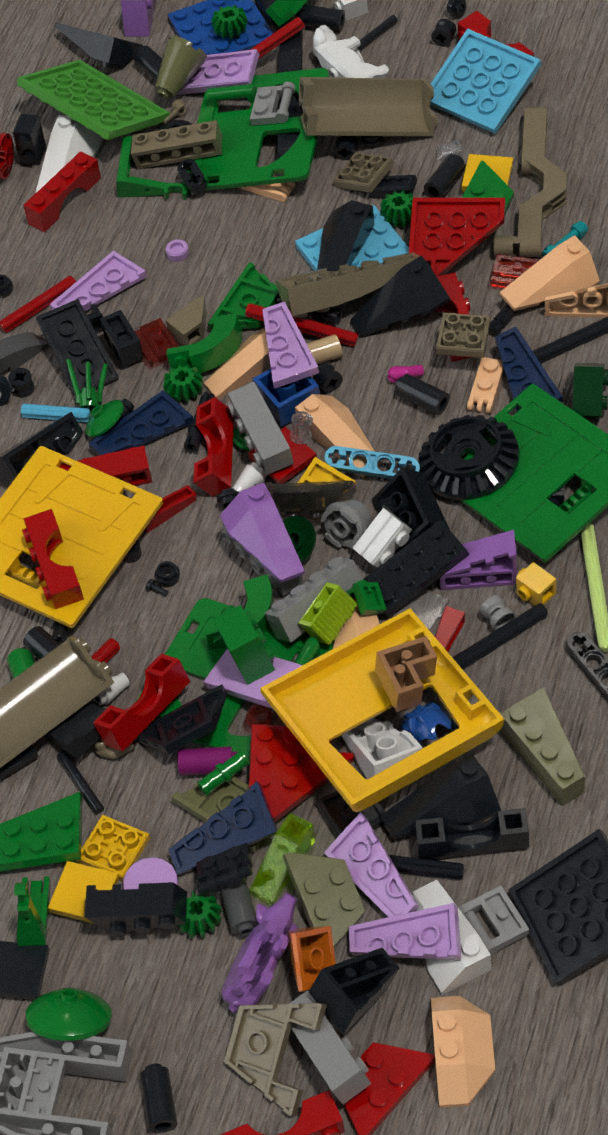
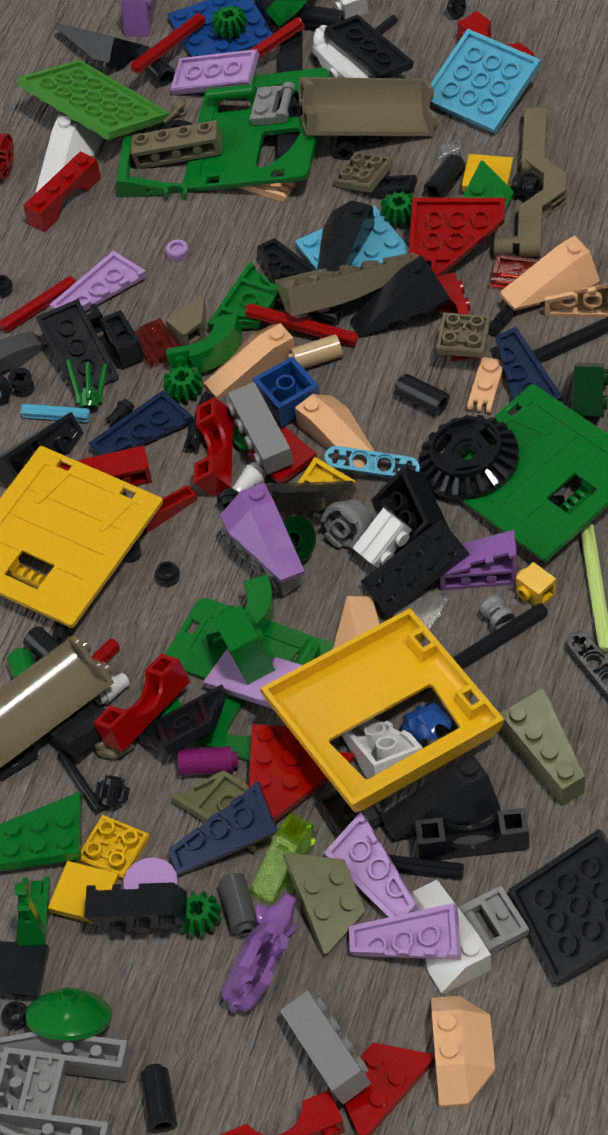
black brick [12,114,47,165] -> none
red arch [22,509,84,609] -> none
green dish [85,400,124,438] -> none
black piece [146,579,169,597] -> none
olive cone [155,36,207,99] -> none
black beam [177,159,208,194] -> none
black plate [196,843,253,895] -> none
green pin [197,750,250,796] -> none
dark tan wing [224,1003,327,1116] -> none
clear red plate [246,705,272,729] -> none
lavender wing [262,301,319,389] -> none
light grey brick [264,557,363,643] -> none
orange slope [287,926,336,991] -> none
clear bush [290,411,313,444] -> none
lime brick [298,582,357,645] -> none
black wedge [309,947,399,1035] -> none
black wheel [313,362,343,393] -> none
green bracket [346,580,387,615] -> none
medium nougat brick [375,636,437,712] -> none
dark pink arm [387,365,424,383] -> none
black wheel [431,19,457,47] -> none
red piece [435,606,465,652] -> none
teal bar [541,221,588,258] -> none
none -> black plate [1,1001,28,1029]
none -> black gear [95,775,130,807]
none -> red axle [130,13,205,74]
none -> black wing [257,238,316,280]
none -> black plate [324,14,414,78]
none -> black wheel [510,173,540,200]

